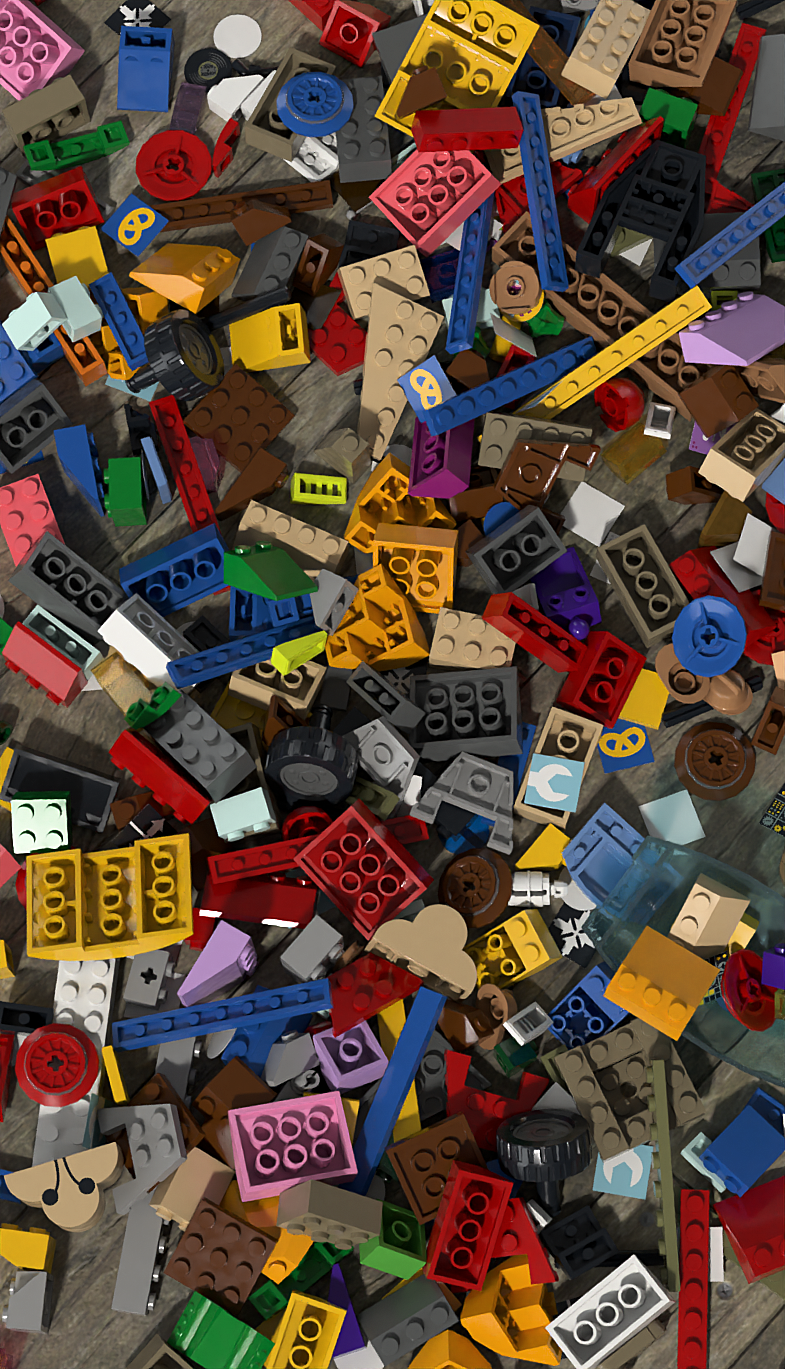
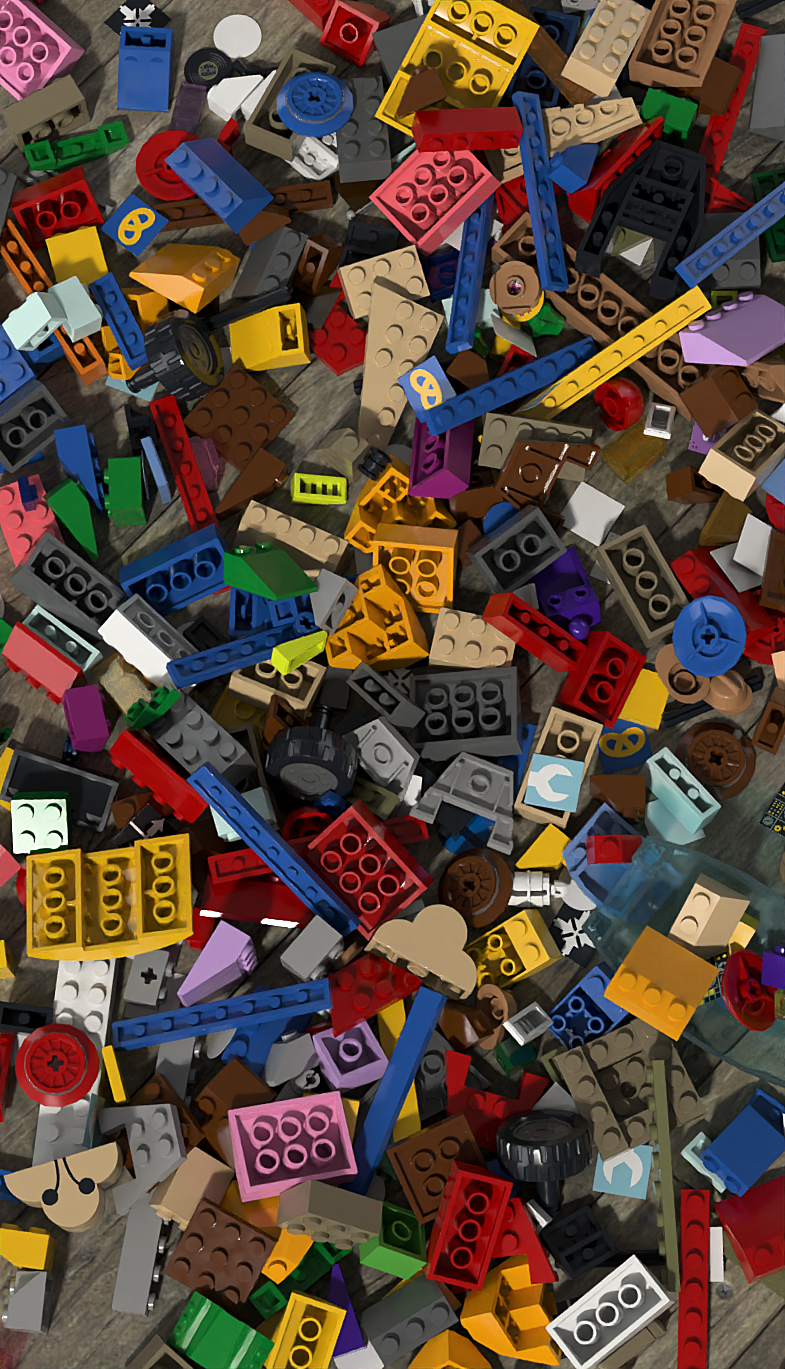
none -> clear blue plate [17,476,39,512]
none -> green slope [43,477,99,563]
none -> magenta slope [61,684,112,753]
none -> dark blue bush [62,736,80,762]
none -> blue slope [164,137,274,234]
none -> blue plate [186,761,361,937]
none -> blue bush [293,612,318,638]
none -> blue tile [313,791,346,818]
none -> black bush [357,445,393,481]
none -> blue slope [547,143,599,194]
none -> red slope [586,835,642,865]
none -> reddish brown slope [590,775,645,825]
none -> light aqua brick [638,747,721,836]

